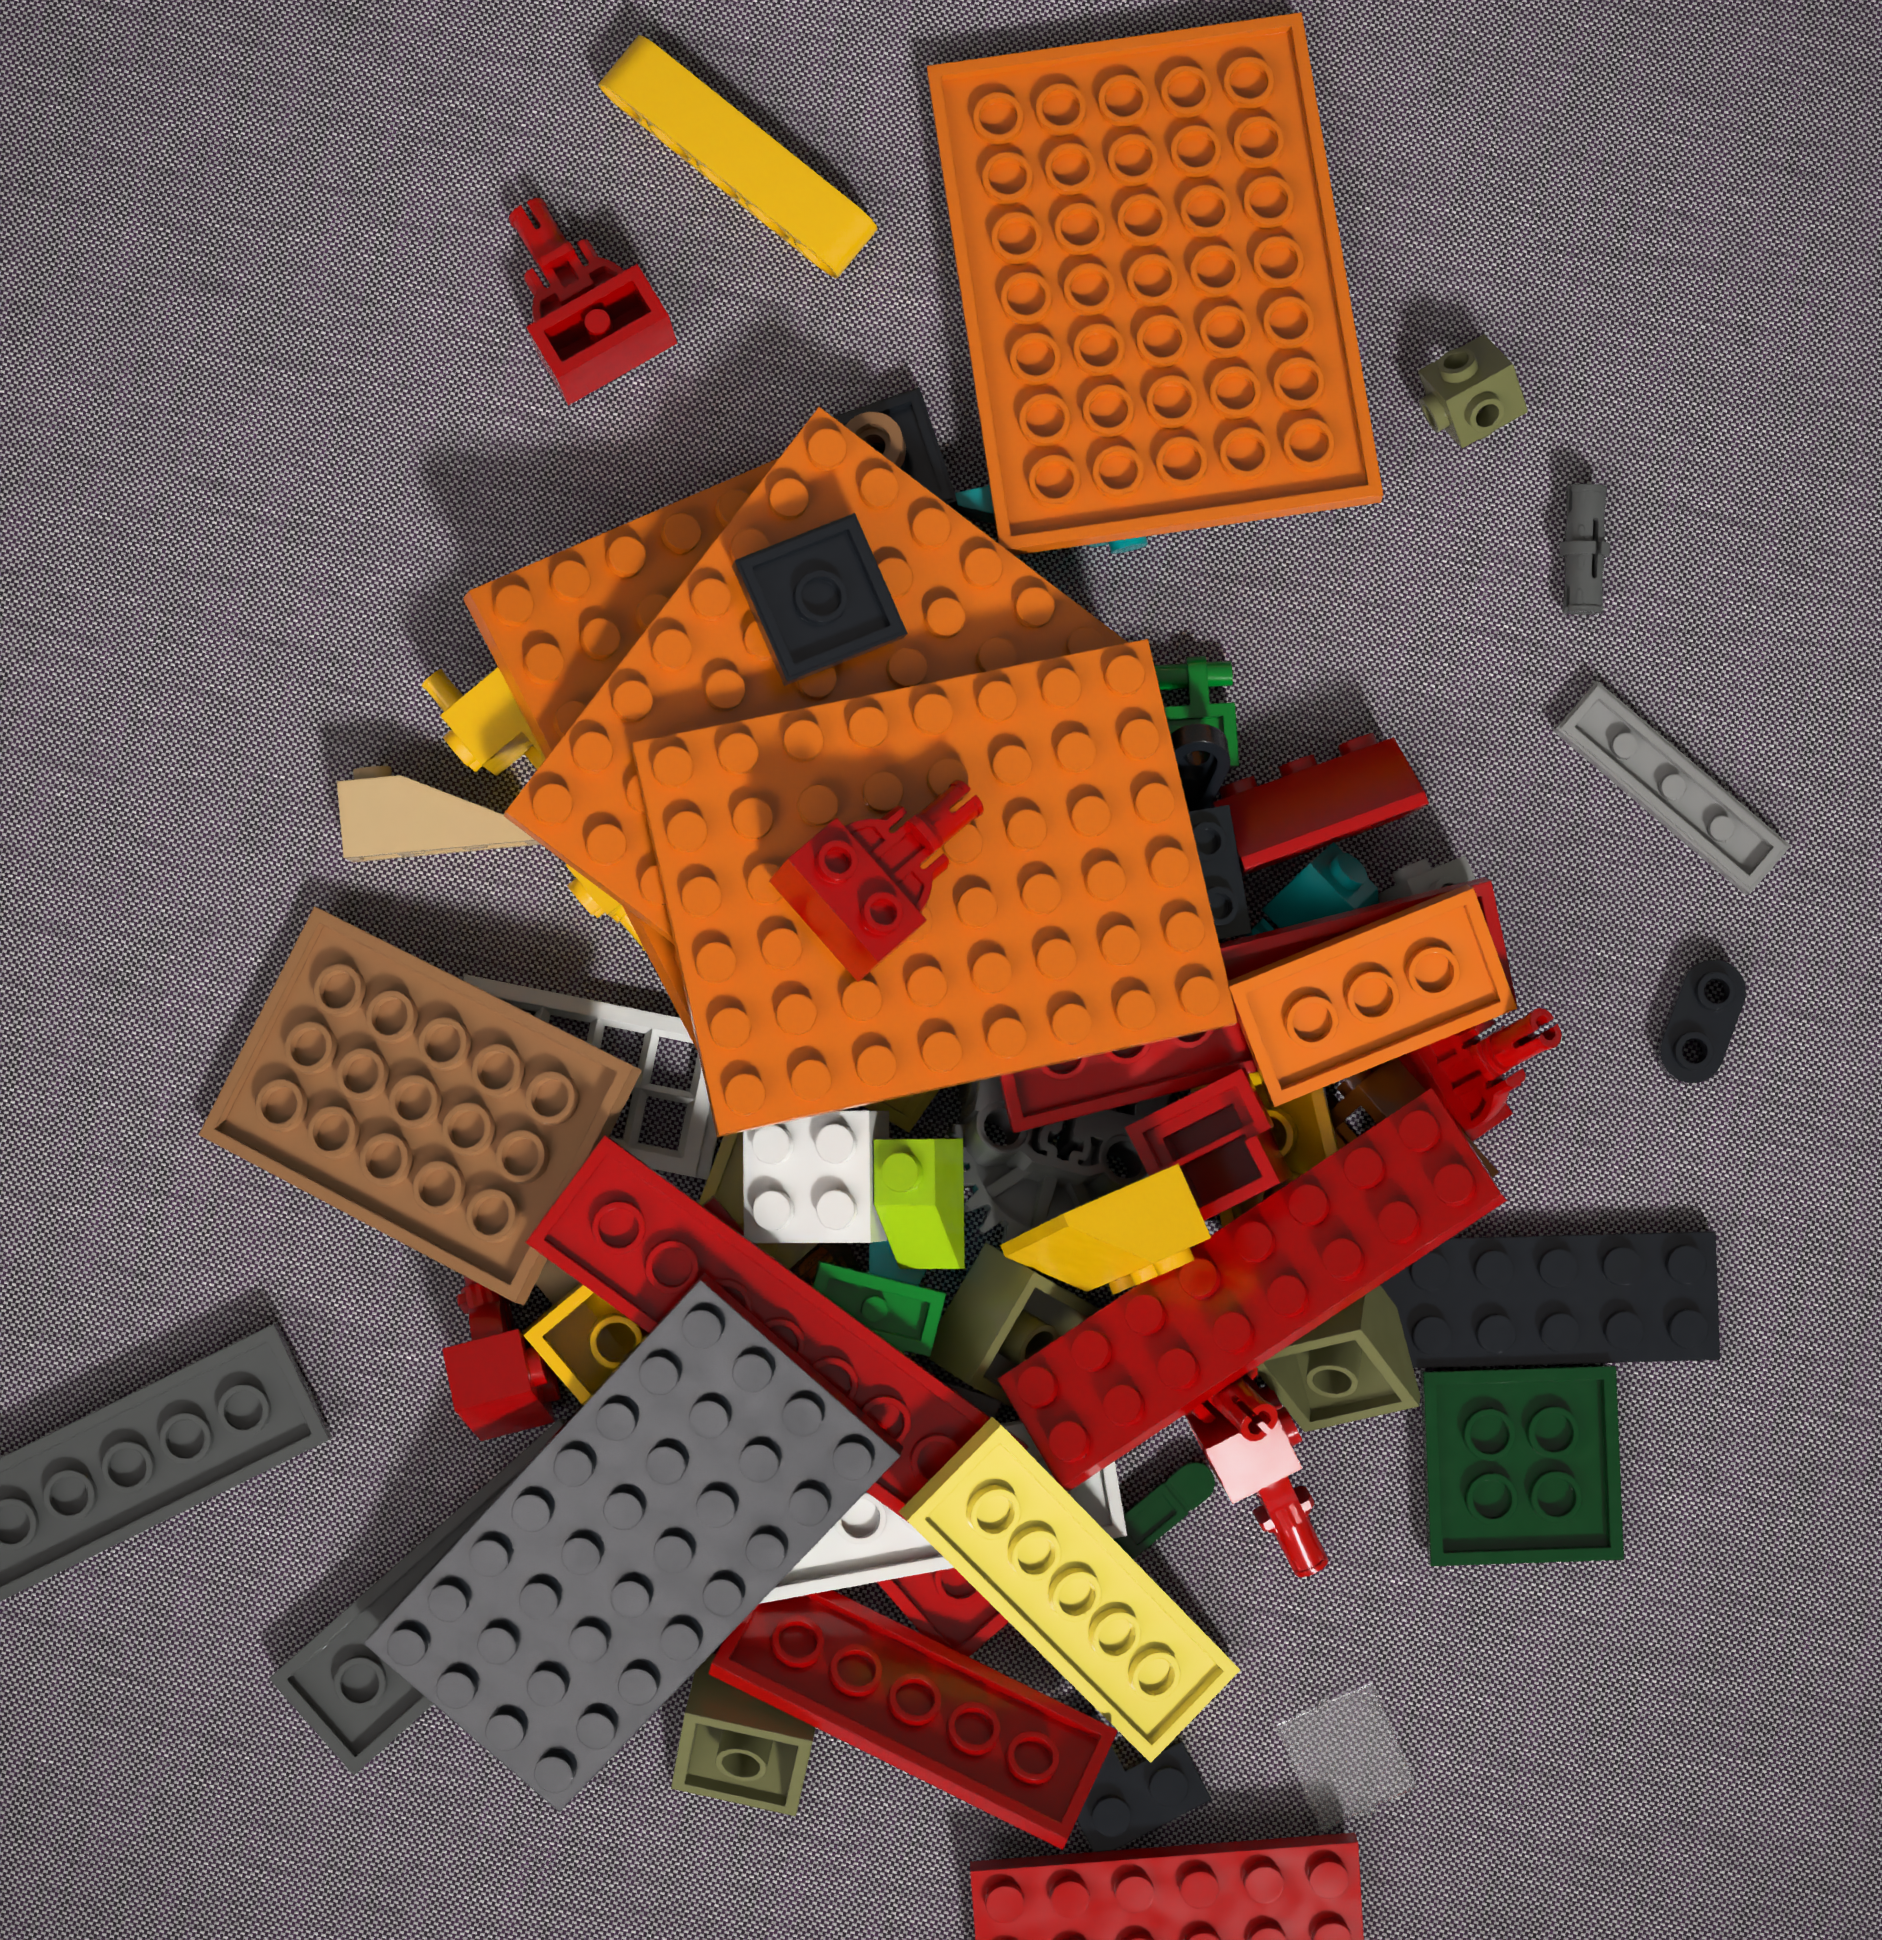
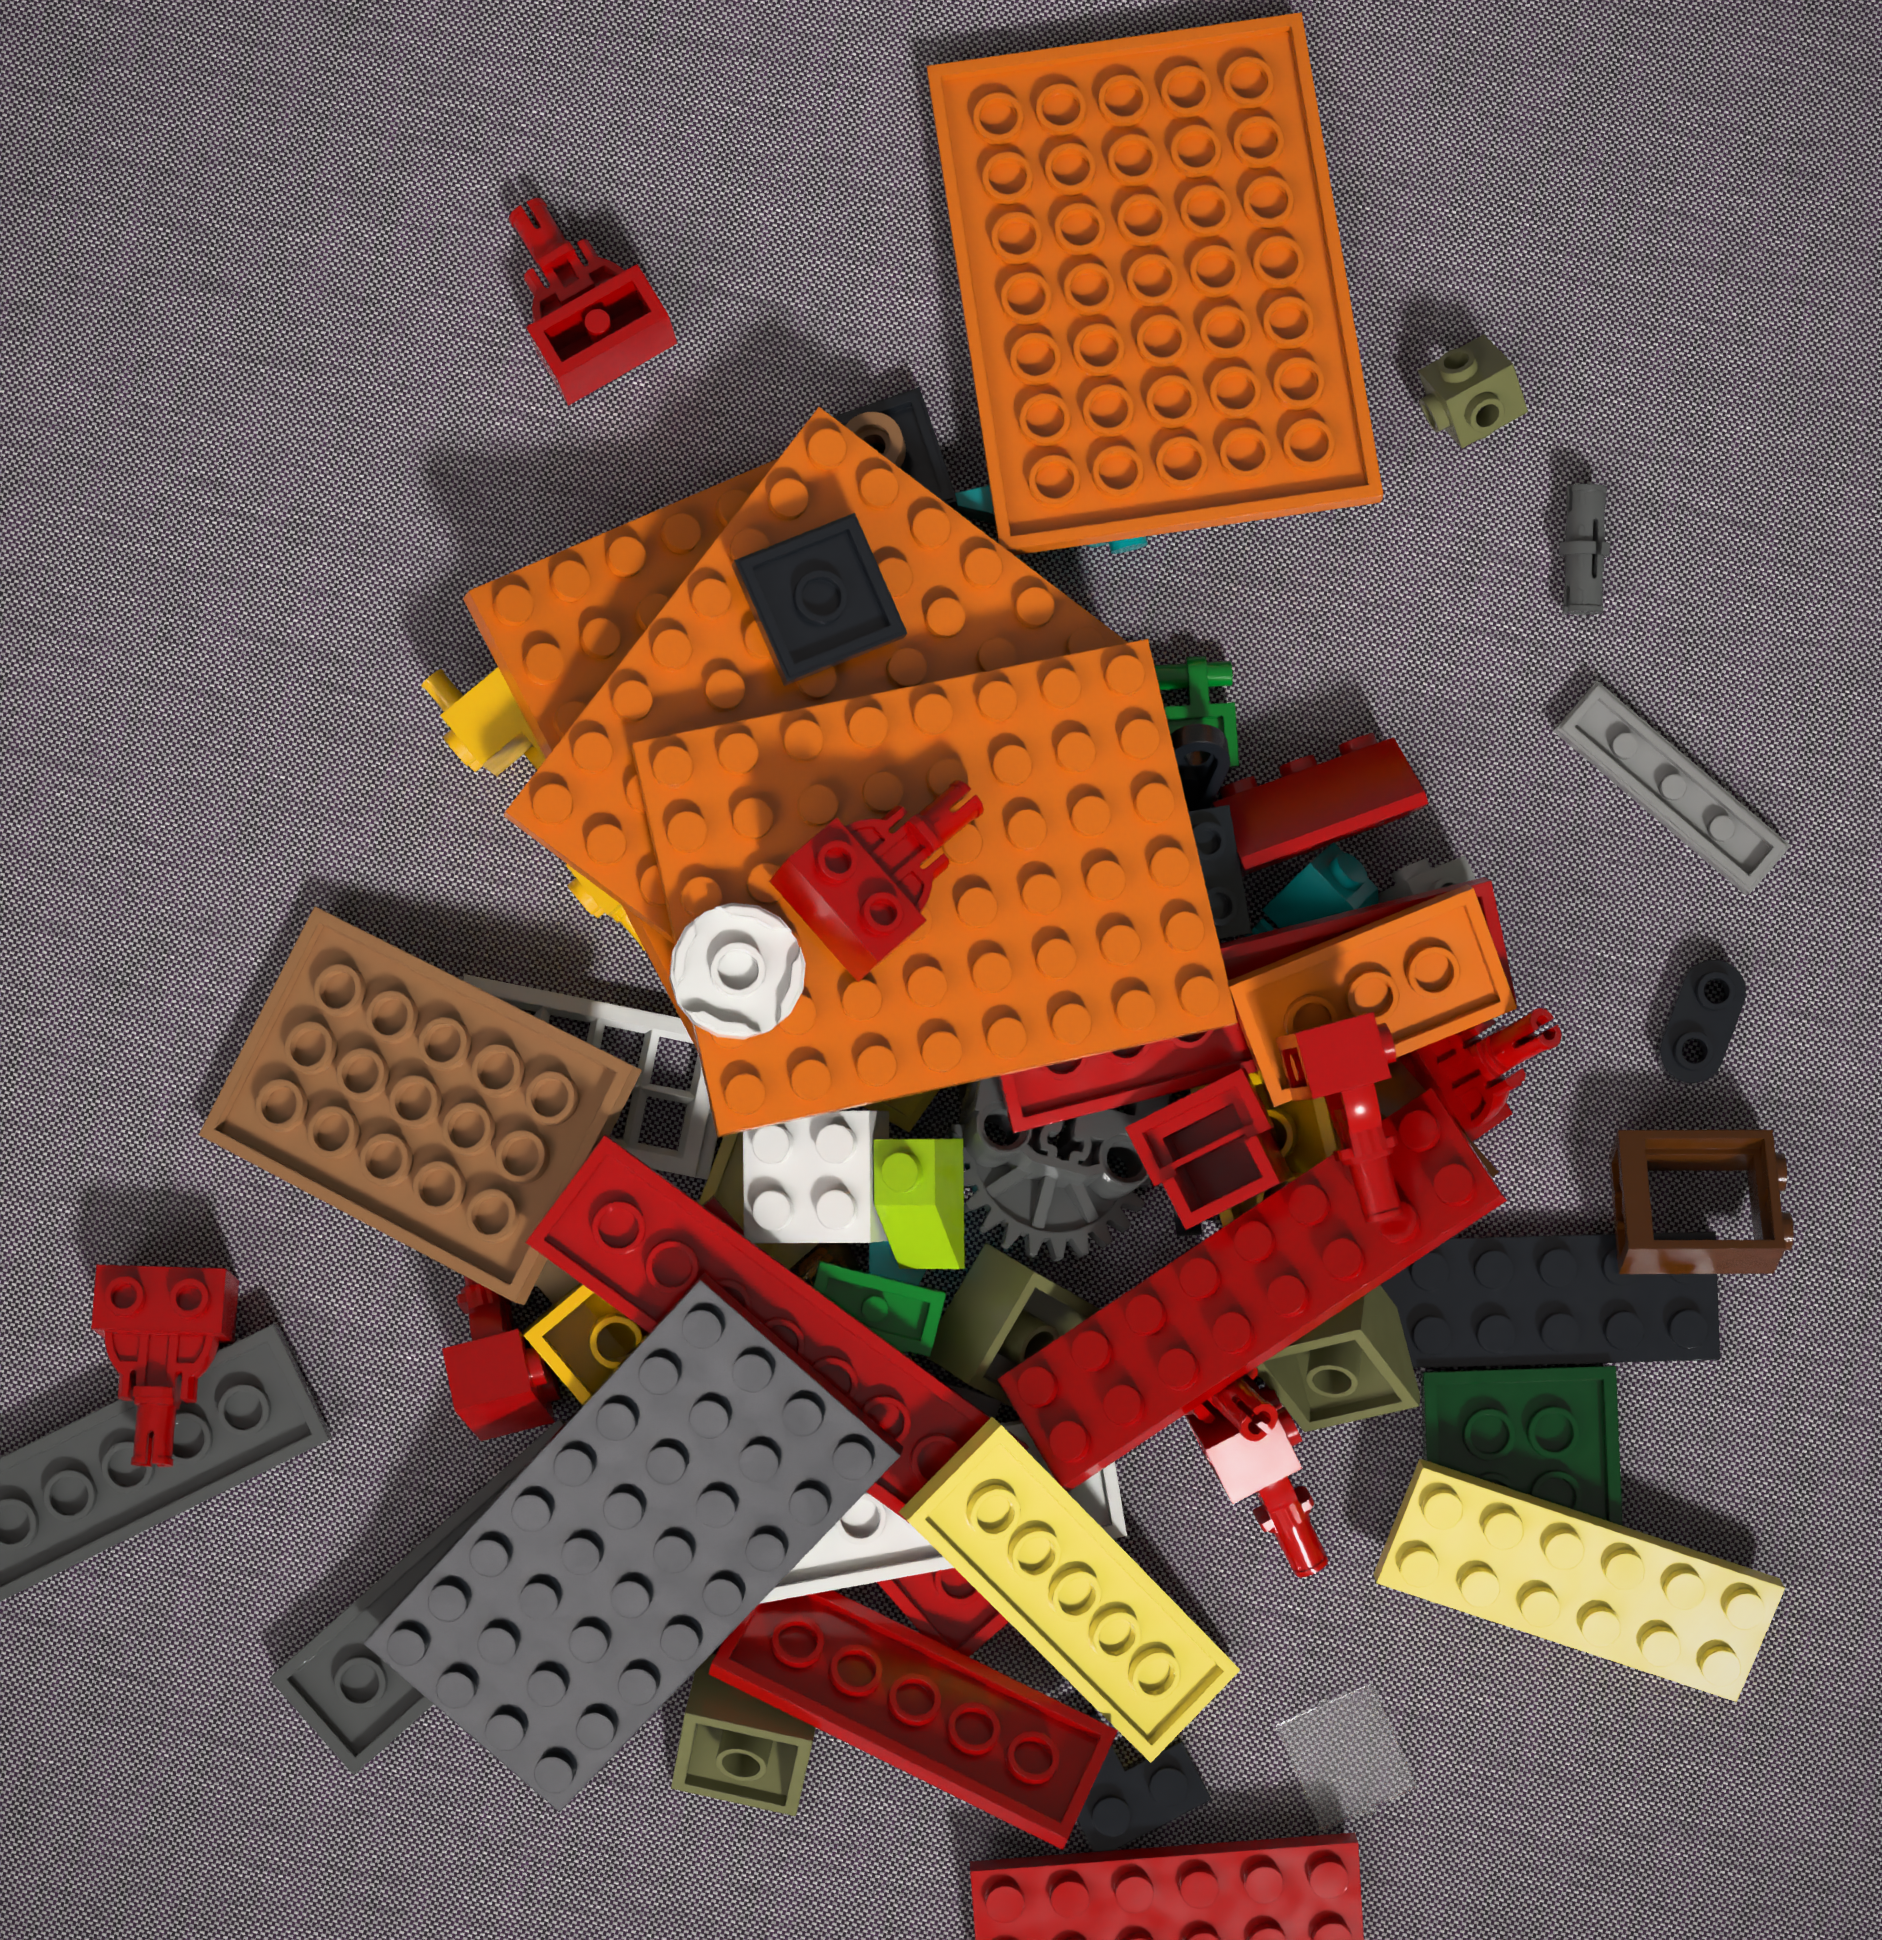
tan slope [337,766,541,863] -> none
yellow beam [598,35,878,279] -> none
yellow slope [1000,1164,1211,1295] -> none
dark green piece [1113,1461,1215,1560] -> none
none -> red brick [91,1264,239,1467]
none -> white tile [669,903,806,1040]
none -> red brick [1276,1012,1404,1224]
none -> light yellow plate [1373,1459,1785,1702]
none -> reddish brown window [1609,1130,1794,1274]

